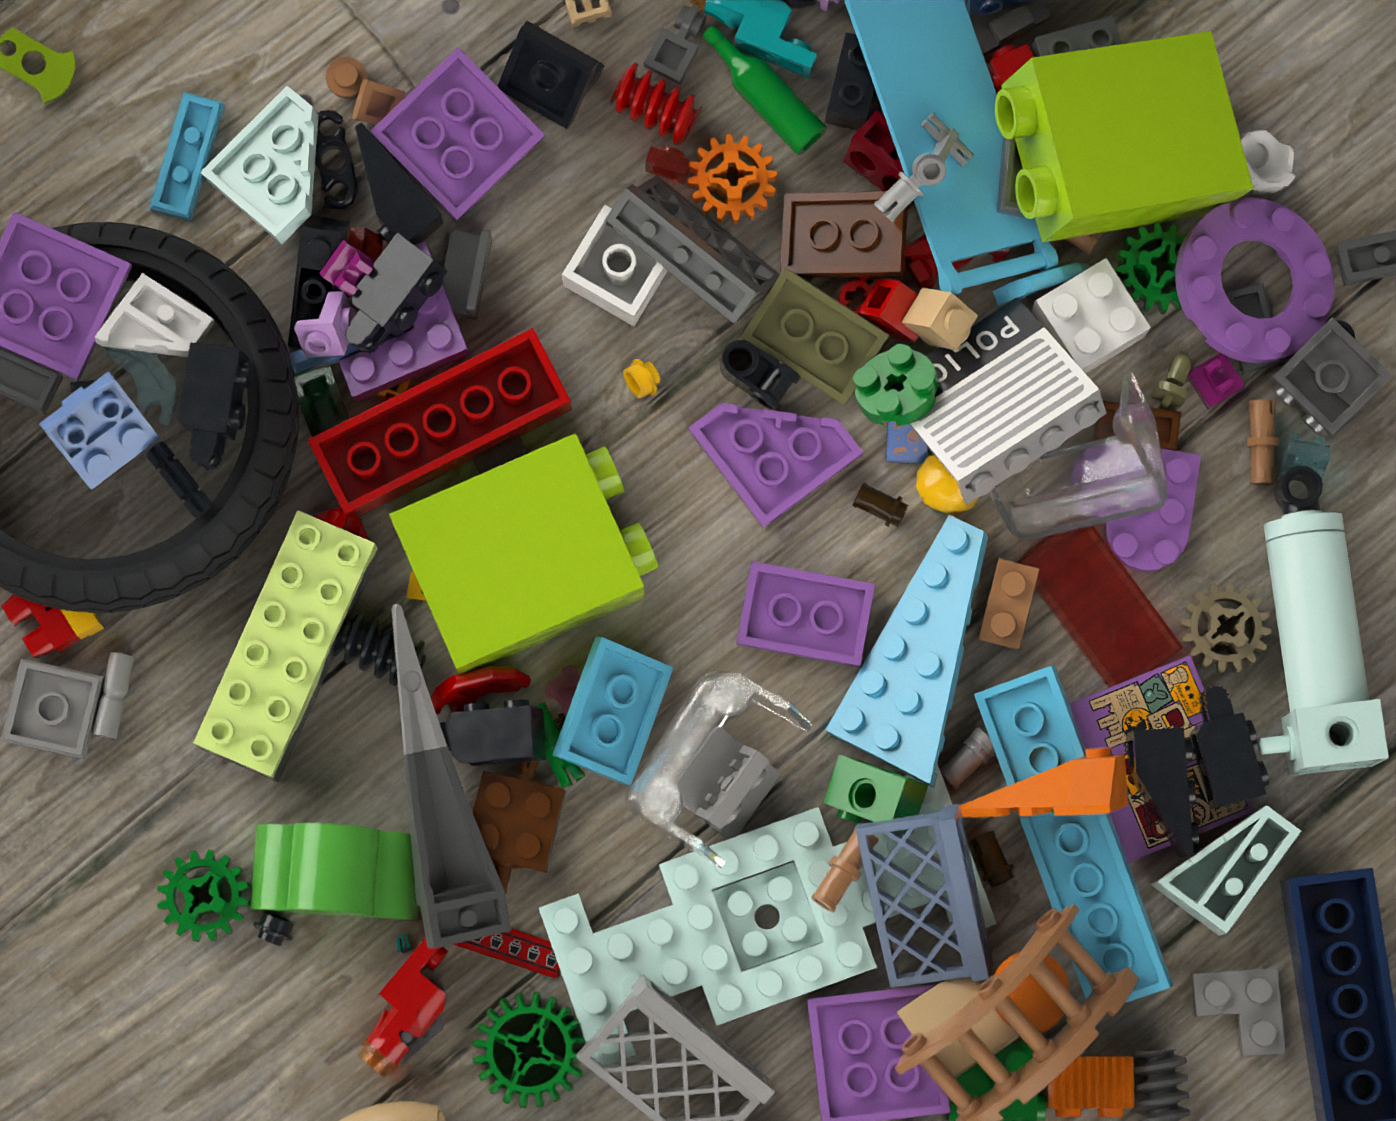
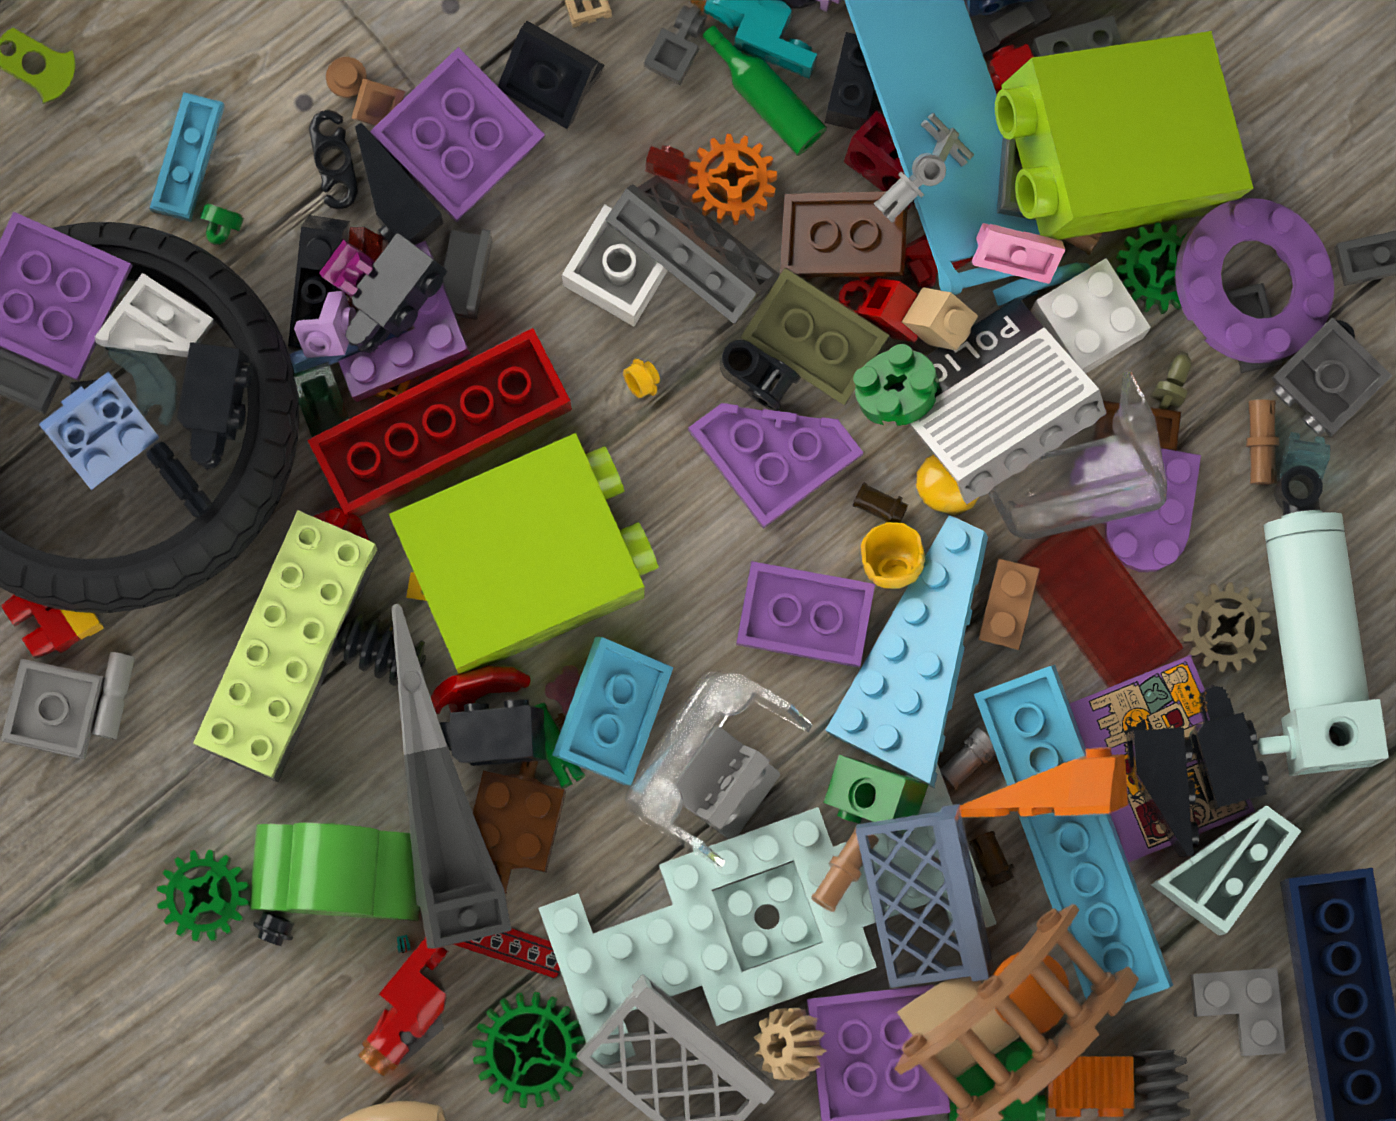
light aqua plate [200,86,318,244] -> none
dark brown piece [472,434,528,474] -> none
red piece [610,62,703,146] -> none
slope [886,421,928,464] -> none
magenta tile [1187,353,1245,410] -> none
white hair [1240,130,1296,197] -> none
none -> green tile [200,203,244,245]
none -> tan gear [753,1008,826,1081]
none -> yellow hair [861,522,925,589]
none -> bright pink plate [972,223,1066,284]

